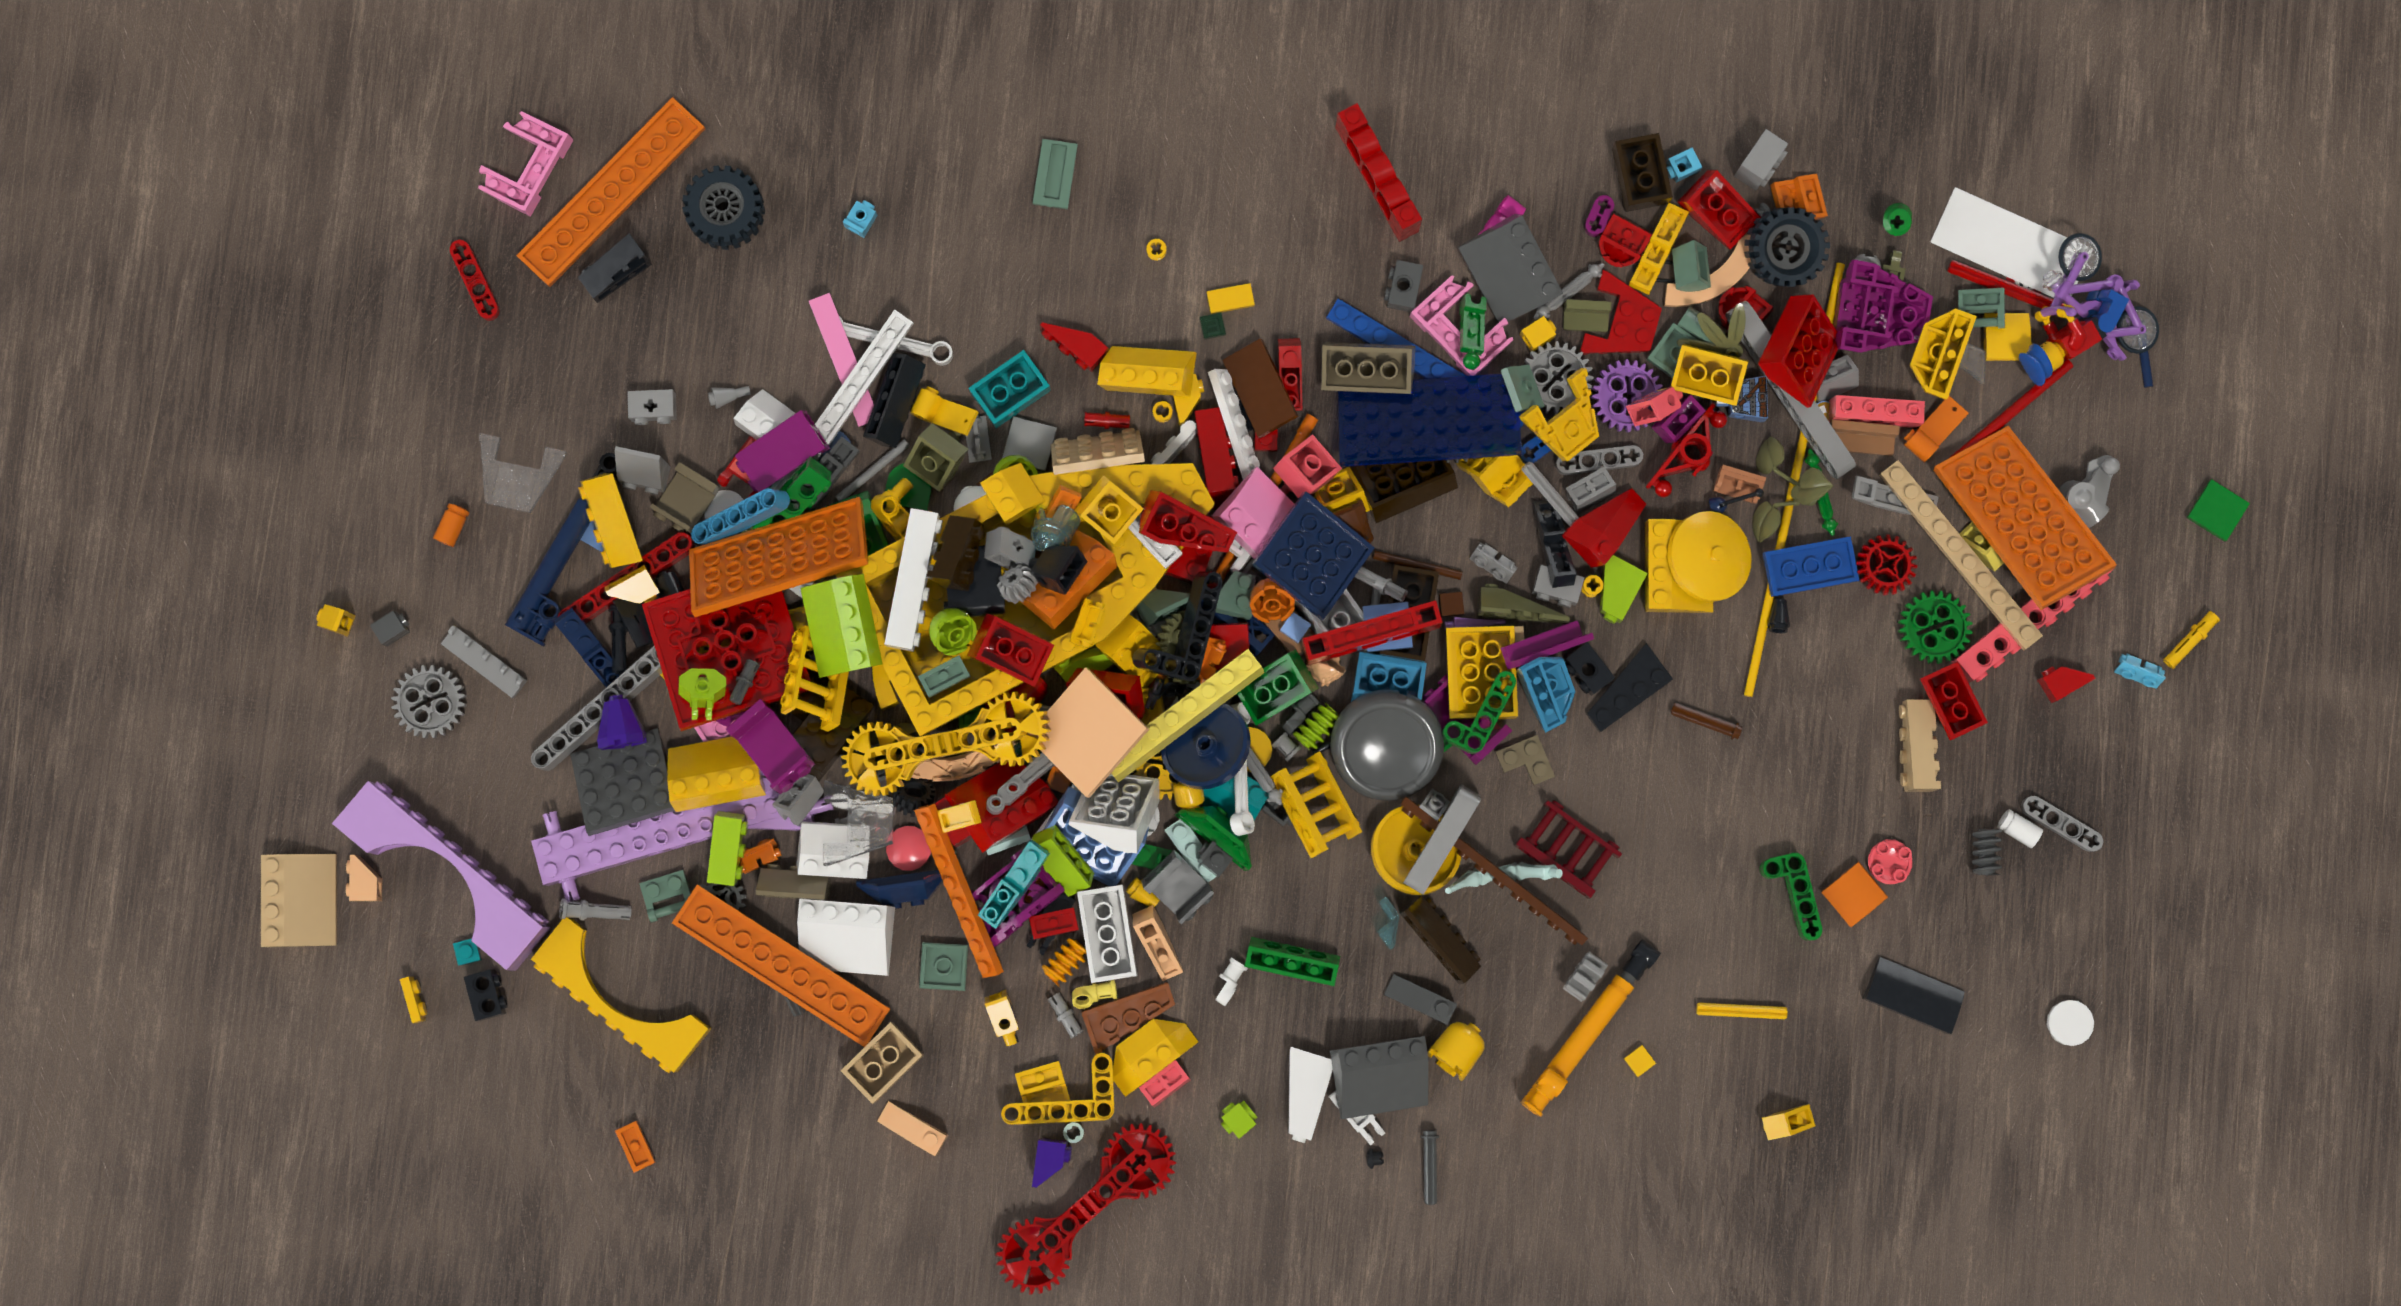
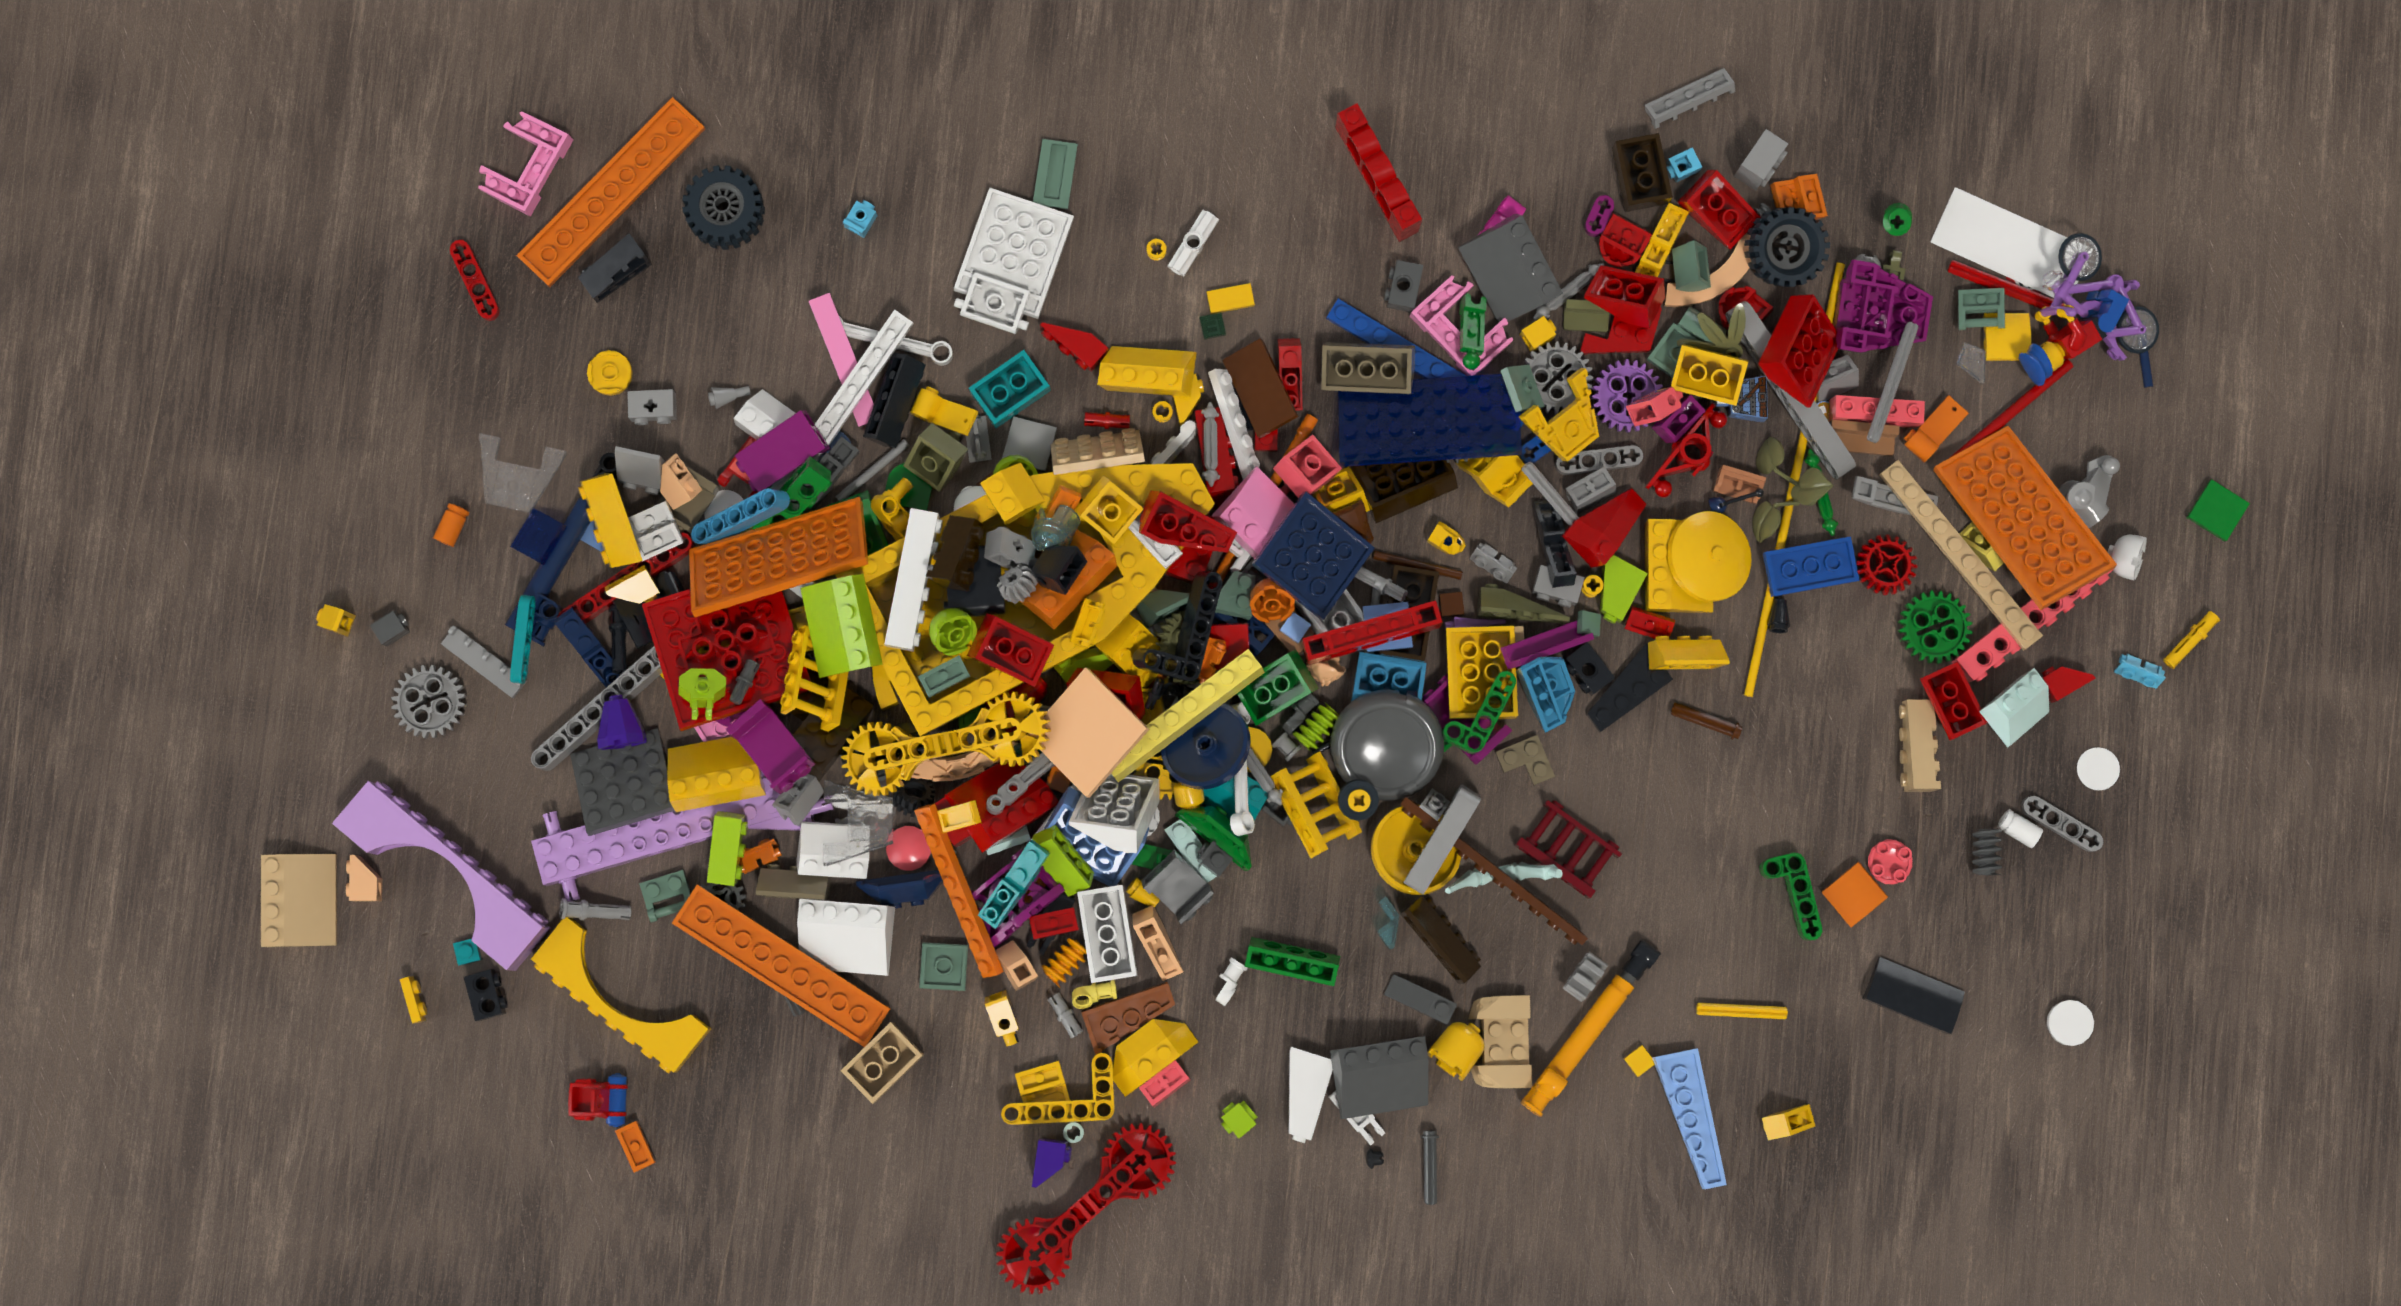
light nougat slope [877,1101,948,1156] -> none
yellow wedge [1909,308,1977,400] -> none
none -> clear blue tile [510,508,567,565]
none -> teal beam [510,595,536,684]
none -> red piece [568,1073,628,1127]
none -> yellow tile [587,350,633,396]
none -> white slope [628,500,684,561]
none -> light nougat slope [660,453,702,510]
none -> white plate [954,188,1074,334]
none -> light nougat slope [995,940,1038,991]
none -> white piece [1168,210,1219,277]
none -> light grey wheel [1201,402,1220,487]
none -> black wheel [1338,779,1379,821]
none -> yellow rock [1427,521,1466,555]
none -> tan piece [1468,995,1532,1088]
none -> sand green tile [1577,610,1601,637]
none -> red slope [1584,265,1665,328]
none -> red plate [1625,606,1675,639]
none -> light grey hinge [1645,68,1735,129]
none -> yellow slope [1648,636,1730,670]
none -> light blue wing [1652,1048,1727,1189]
none -> light grey axle [1867,322,1918,443]
none -> light aqua slope [1979,668,2049,747]
none -> white sticker [2077,747,2120,790]
none -> white cylinder [2108,534,2147,580]

